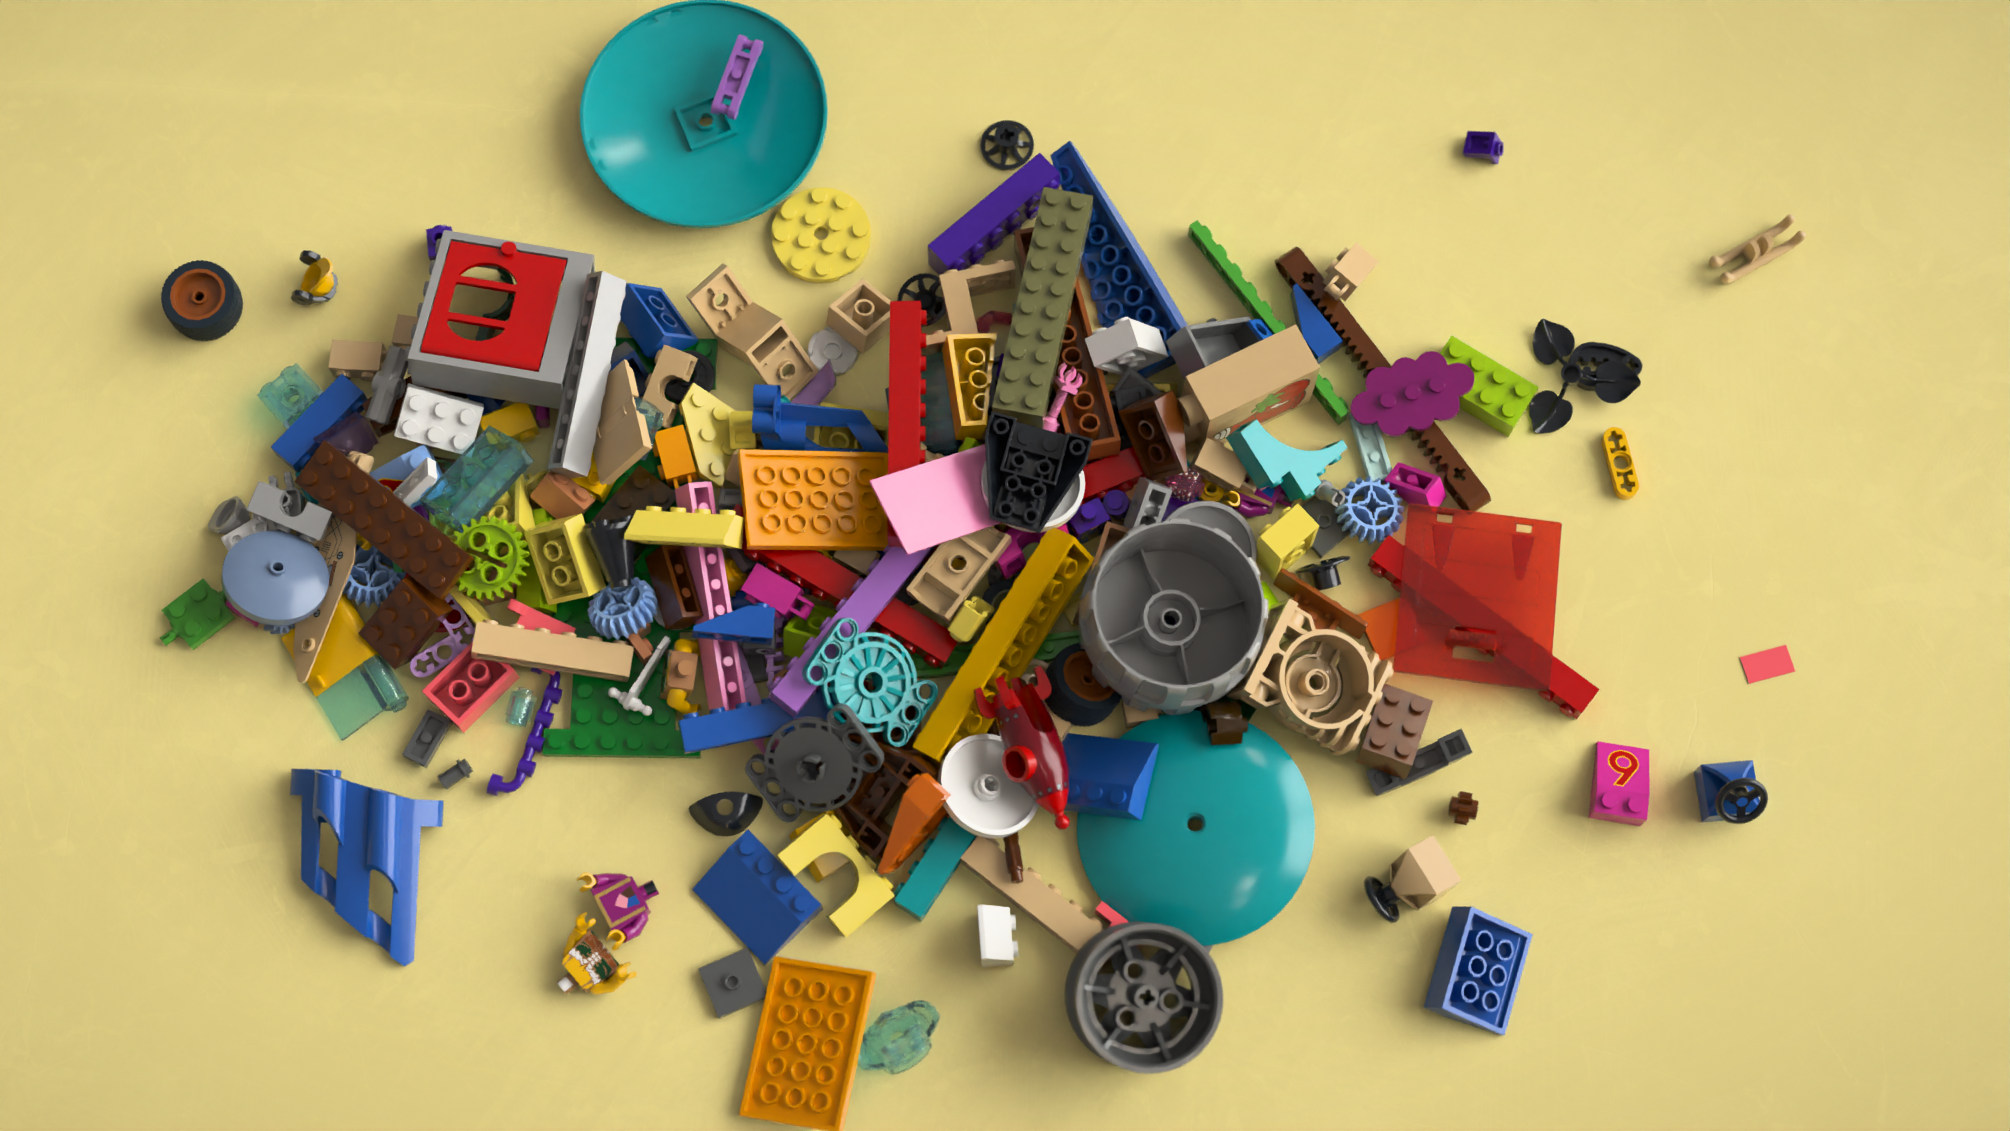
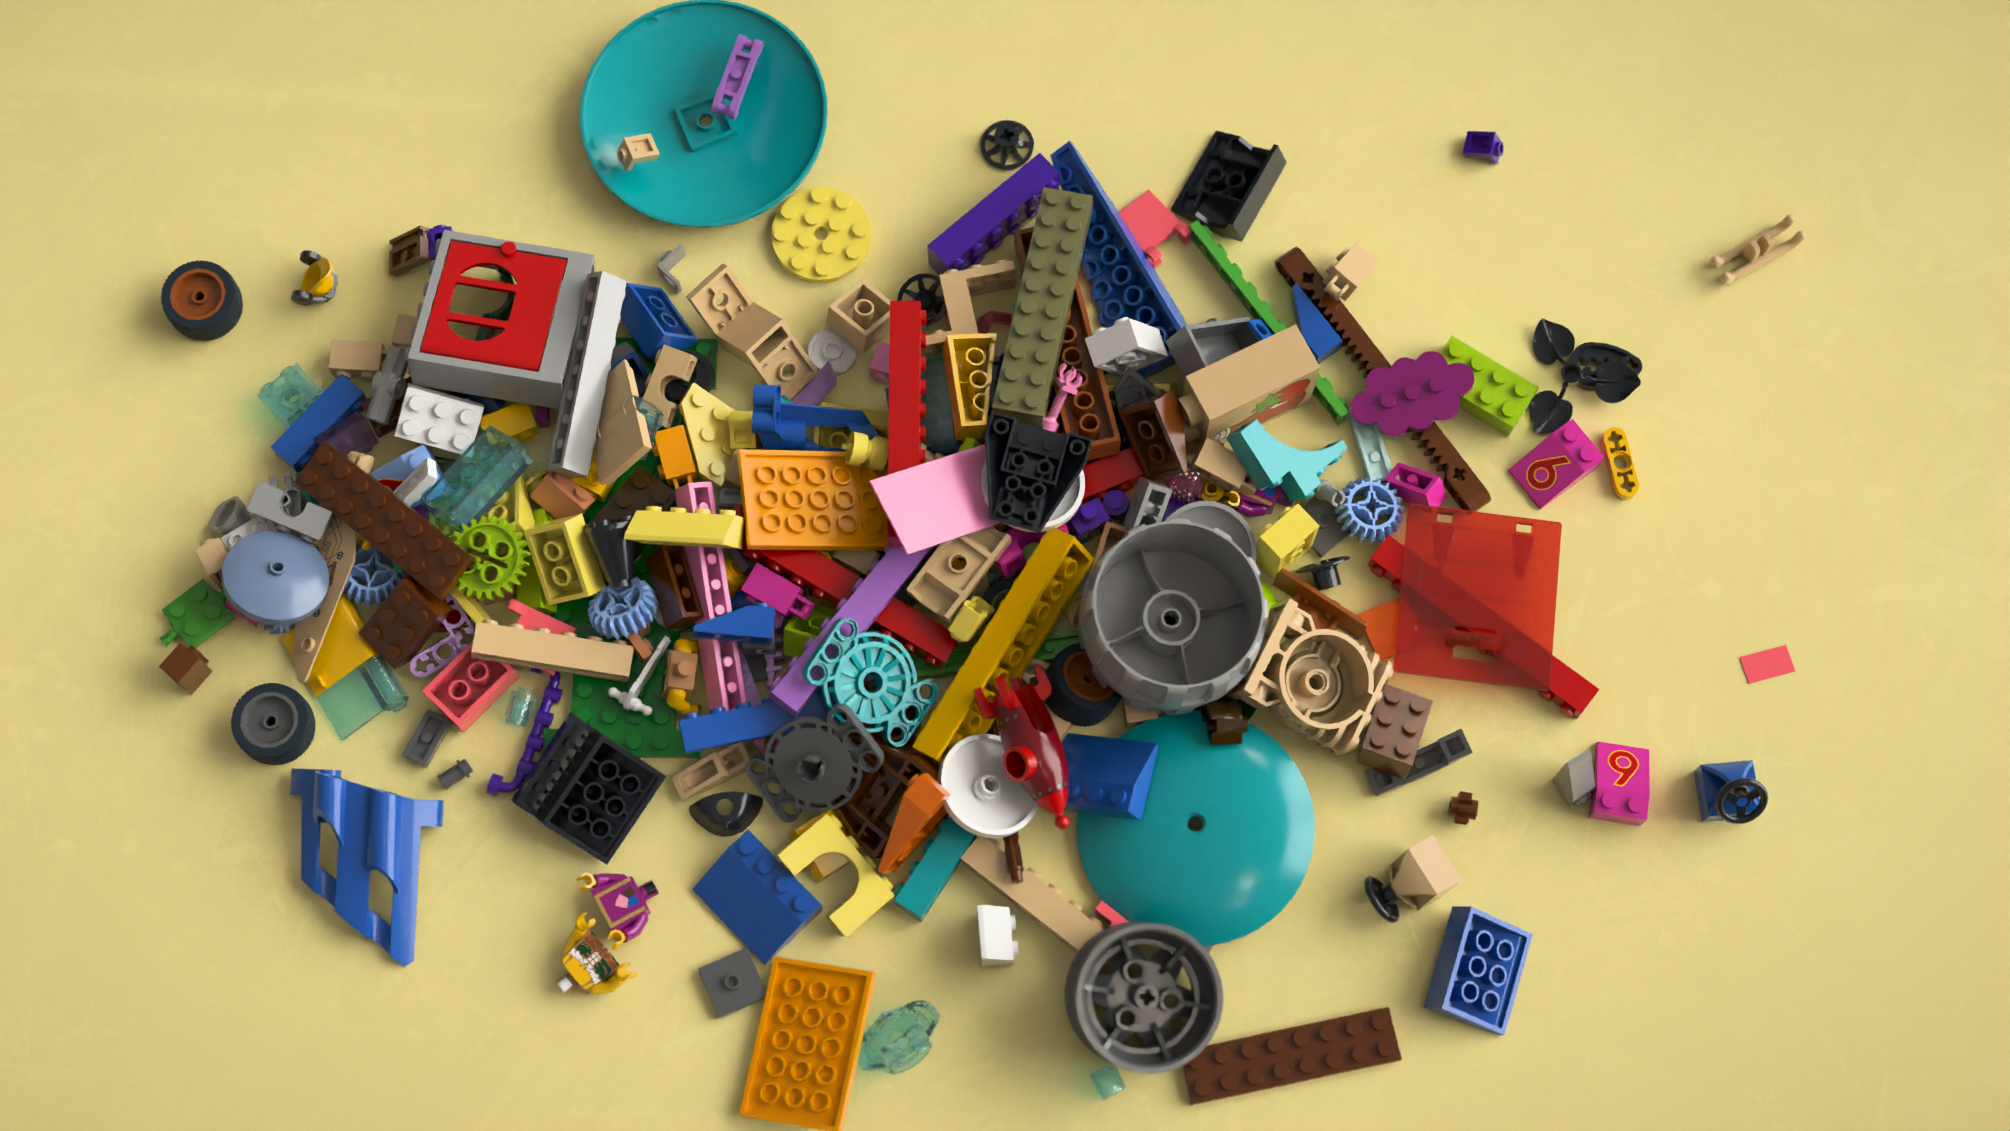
none -> reddish brown brick [159,643,213,695]
none -> tan brick [195,537,228,590]
none -> wheel [231,683,316,765]
none -> reddish brown plate [389,225,429,276]
none -> black slope [511,712,666,865]
none -> tan bracket [617,133,660,171]
none -> light grey bracket [657,244,686,293]
none -> tan slope [671,741,759,801]
none -> light yellow wheel [842,431,888,471]
none -> bright pink brick [870,341,890,384]
none -> clear light blue slope [1090,1064,1126,1101]
none -> coral flag [1119,189,1192,268]
none -> black piece [1171,131,1287,242]
none -> reddish brown plate [1183,1007,1402,1106]
none -> dark pink slope [1508,419,1605,509]
none -> light grey slope [1552,750,1596,806]

